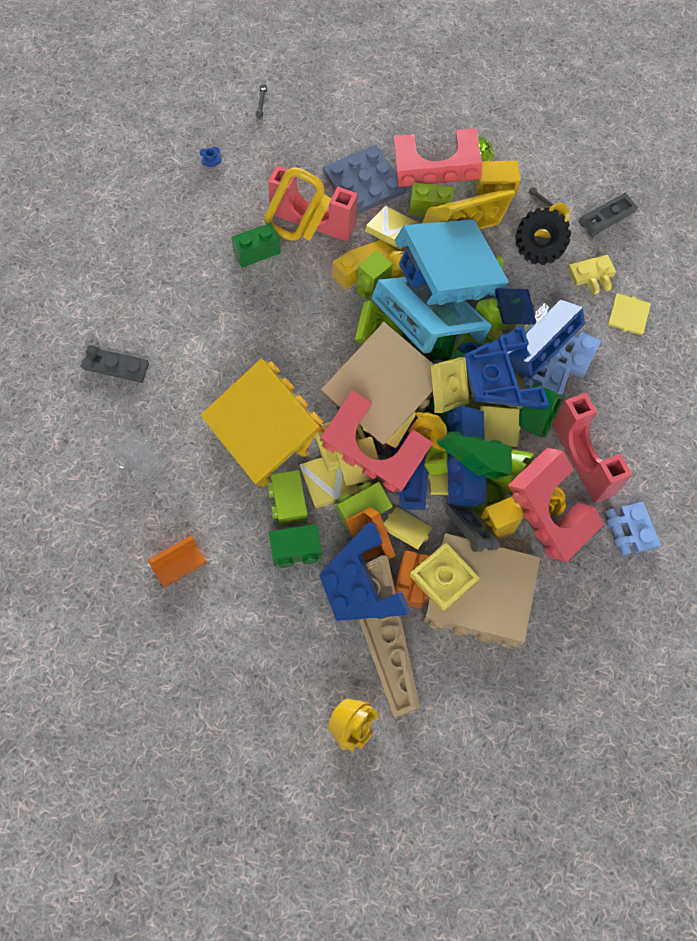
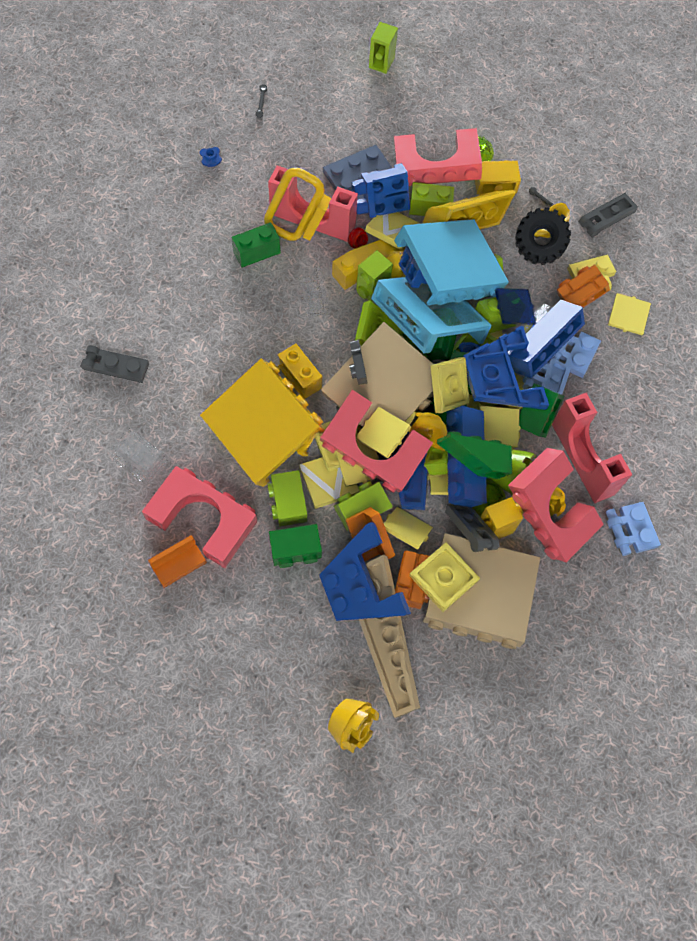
none -> coral arch [142,466,257,568]
none -> yellow hinge [277,343,322,399]
none -> red plate [348,227,368,249]
none -> dark grey plate [349,340,368,385]
none -> blue hips [351,163,410,218]
none -> light yellow piece [355,407,411,459]
none -> lime brick [369,22,398,74]
none -> orange brick [557,265,610,308]

